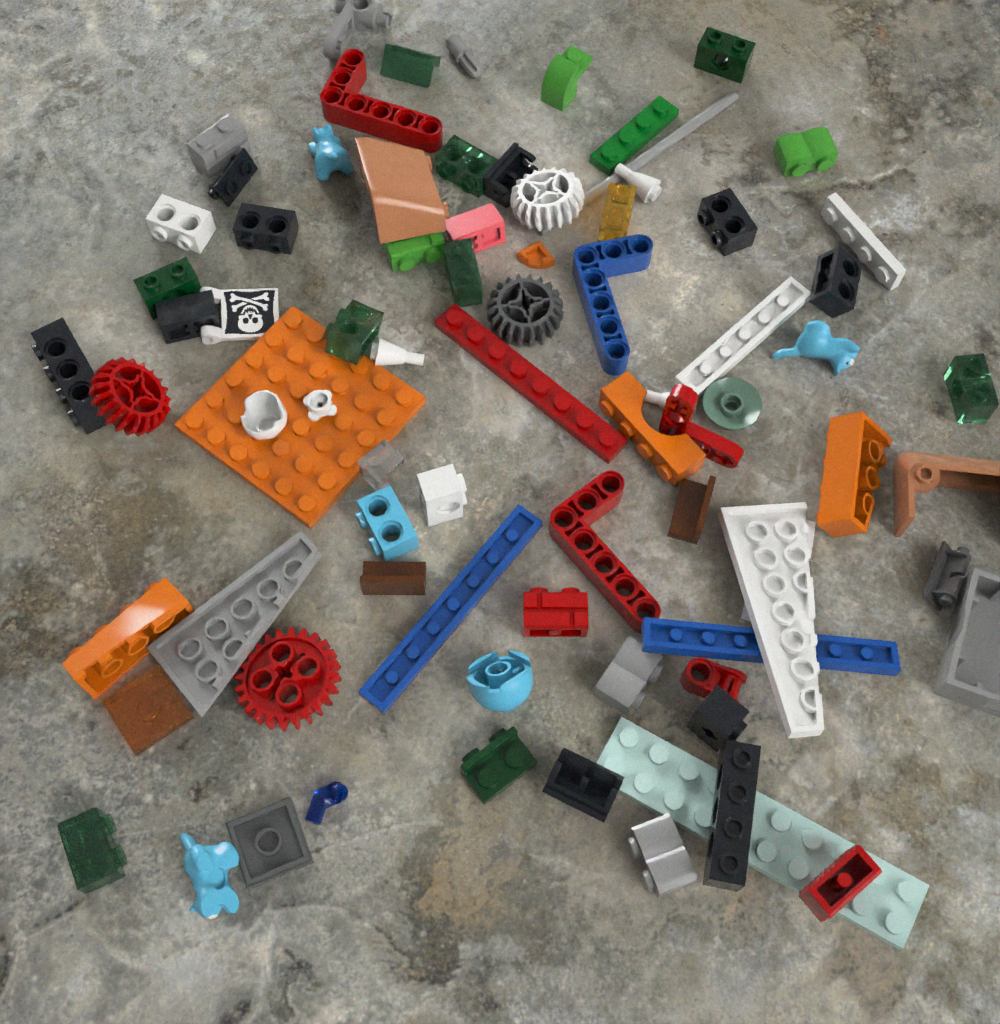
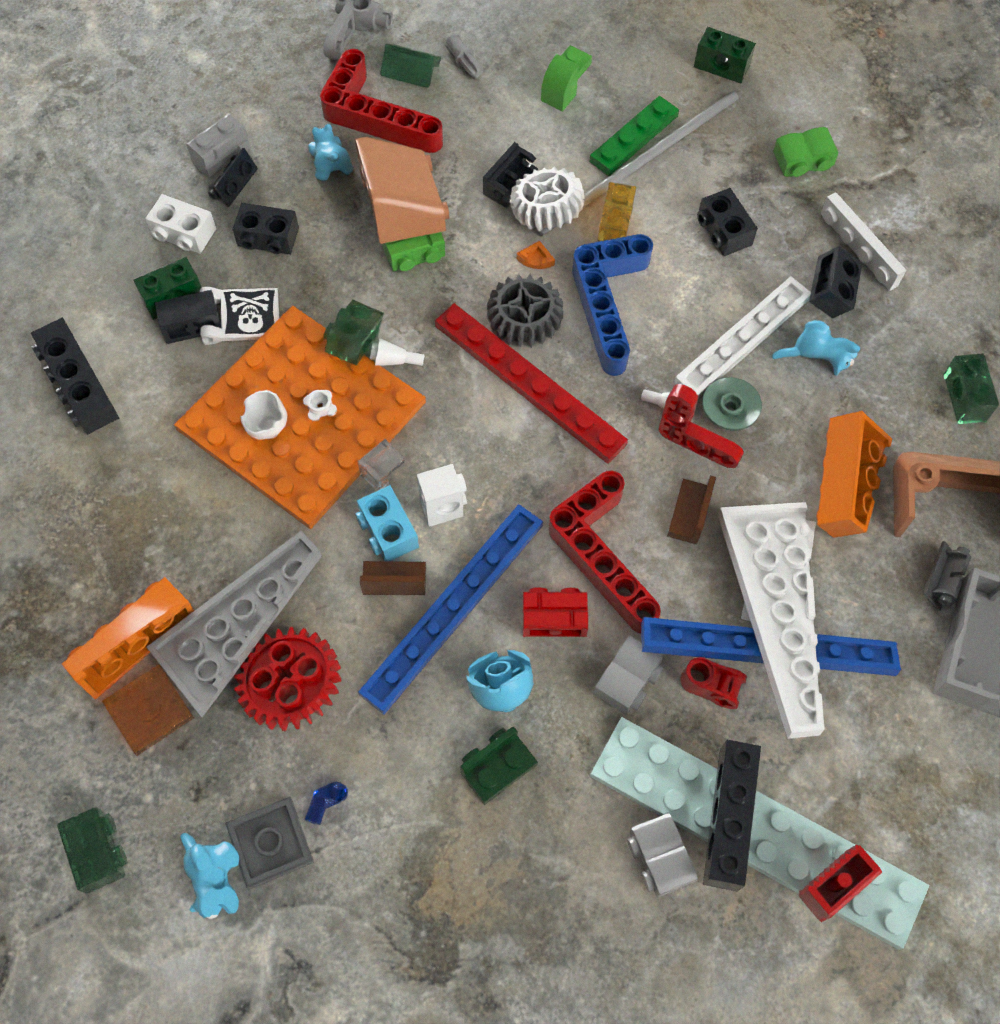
red gear [88,357,171,437] -> none
clear green brick [435,135,498,198] -> none
clear green brick [443,238,482,308] -> none
coral hinge [445,203,506,260] -> none
black hinge [542,747,625,823] -> none
orange arch [598,371,706,488] -> none
white cone [614,163,662,204] -> none
black brick [686,685,750,752] -> none

